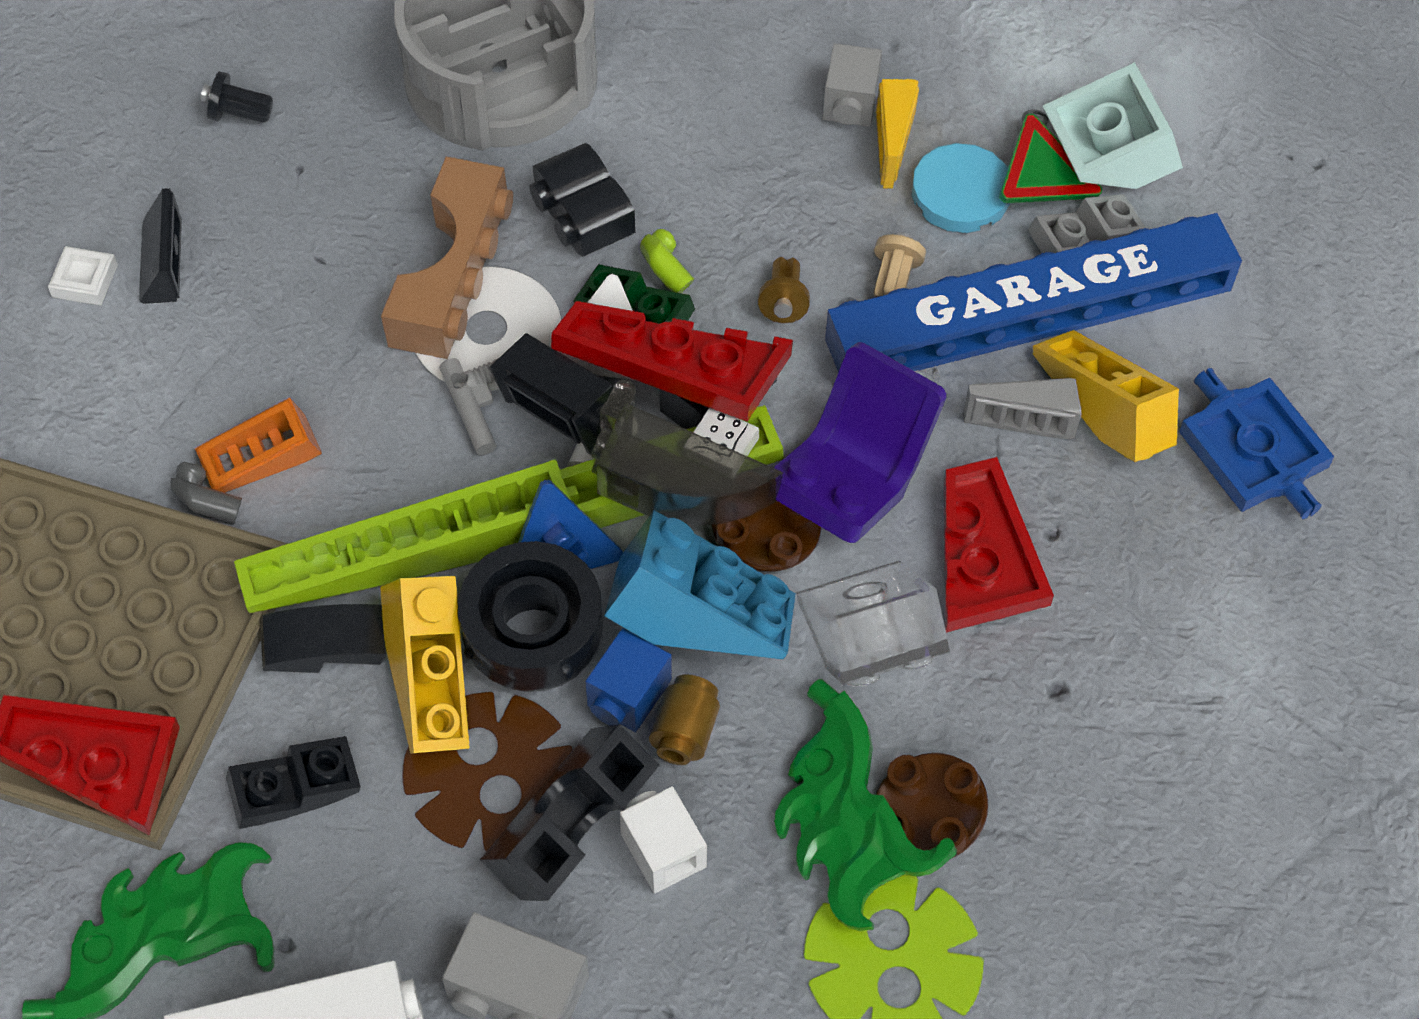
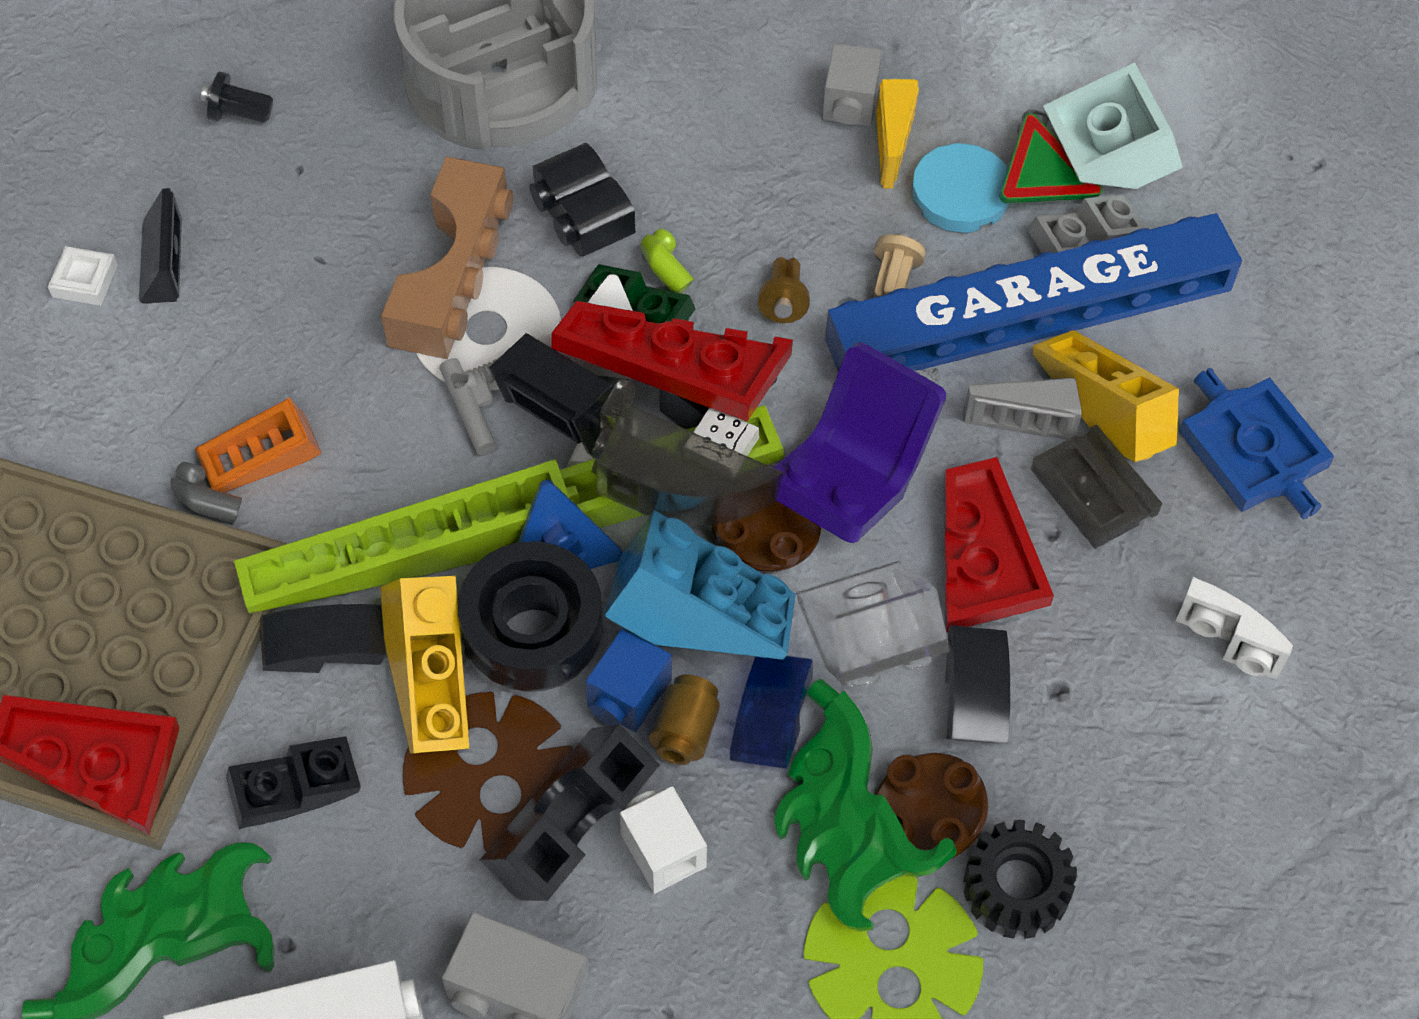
none -> clear blue slope [729,656,813,769]
none -> black slope [945,625,1010,744]
none -> black tyre [963,820,1077,939]
none -> clear smoke plate [1031,425,1163,549]
none -> white slope [1176,577,1293,680]

